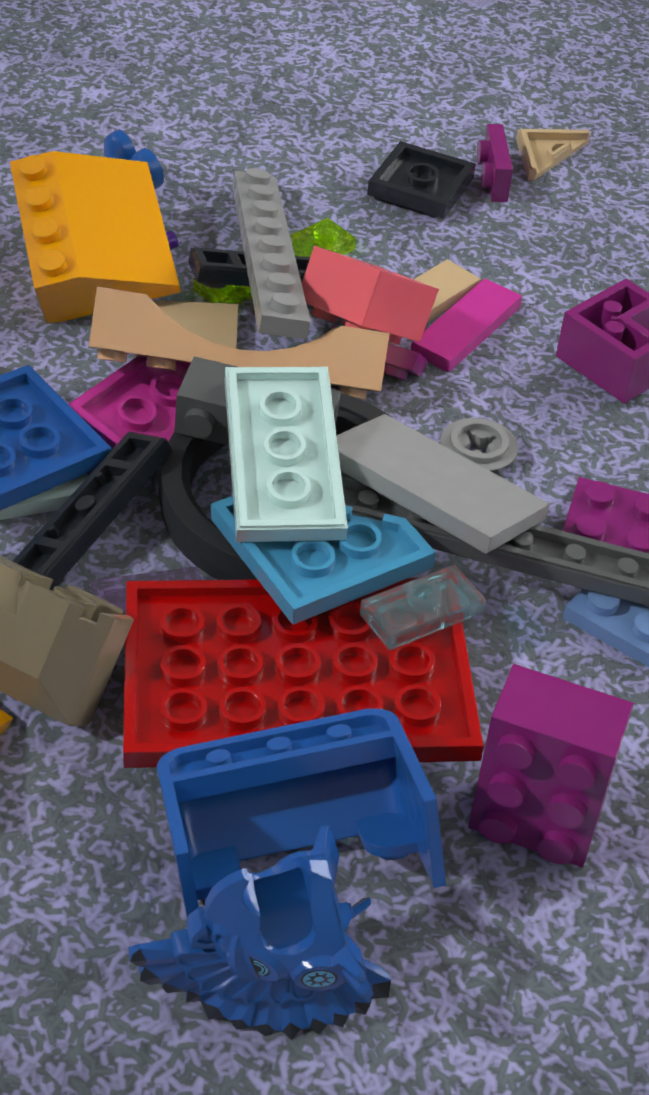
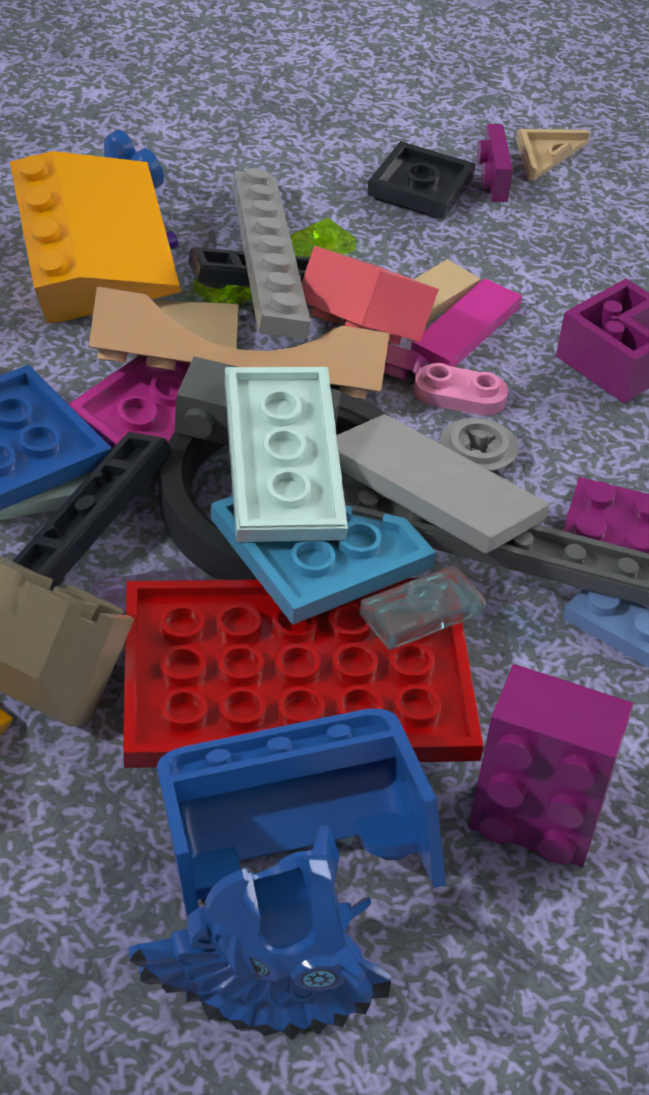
none -> bright pink plate [413,363,508,415]

